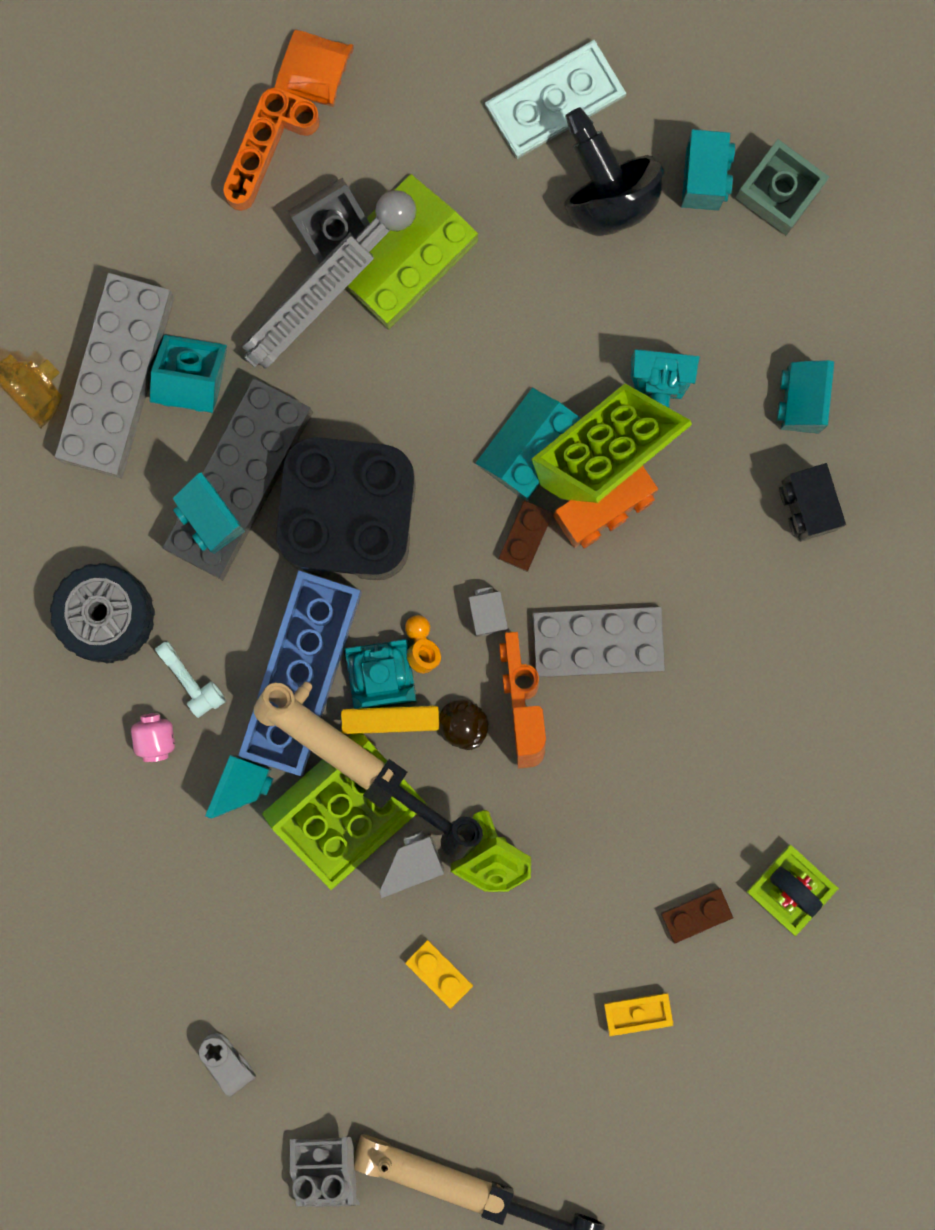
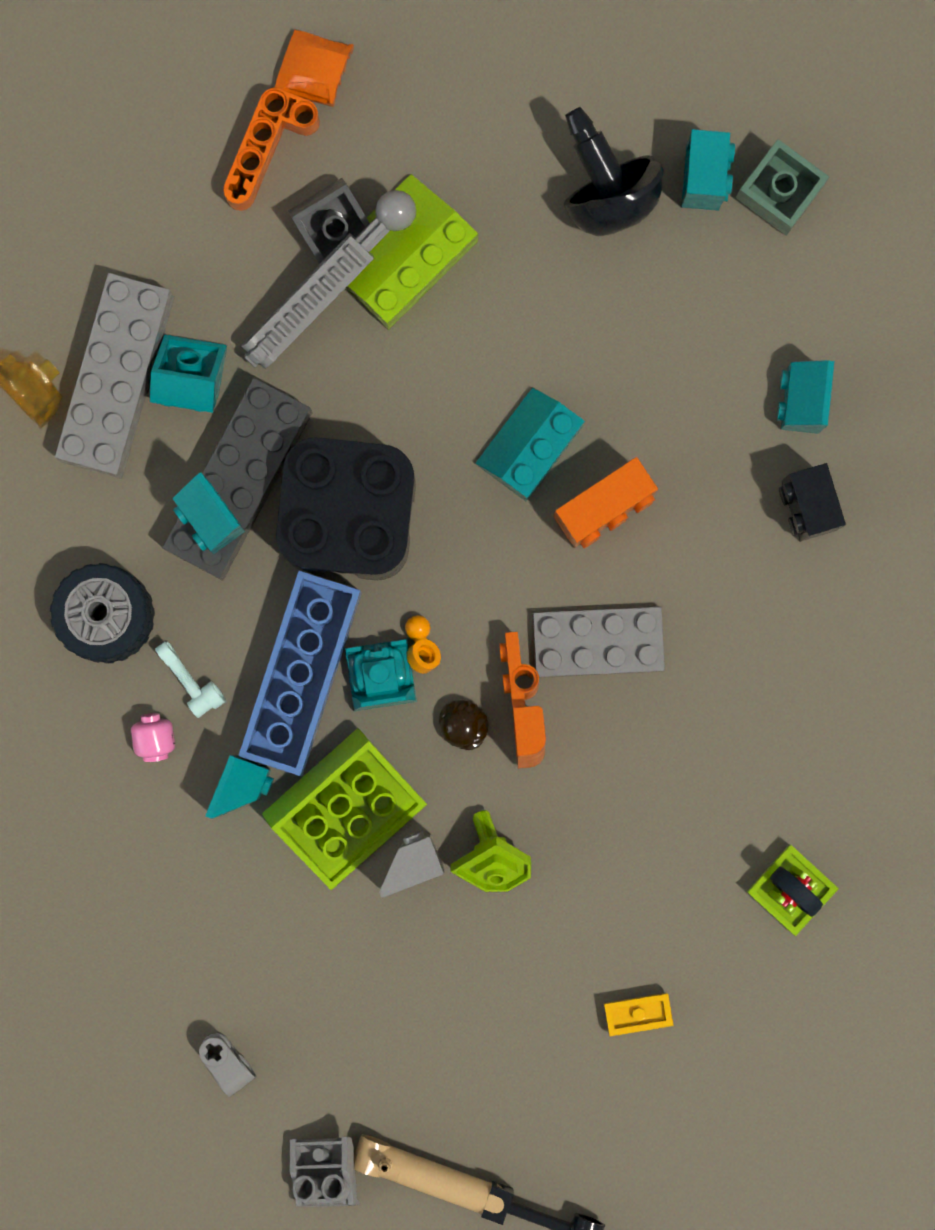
tan piece [254,682,483,859] -> none
yellow slope [341,706,439,734] -> none
yellow plate [405,940,473,1009] -> none
light grey brick [469,587,508,637] -> none
light aqua tile [485,40,626,159] -> none
reddish brown plate [498,500,553,572] -> none
lime slope [532,383,692,503] -> none
teal brick [630,349,700,408] -> none
reddish brown plate [661,888,734,944] -> none

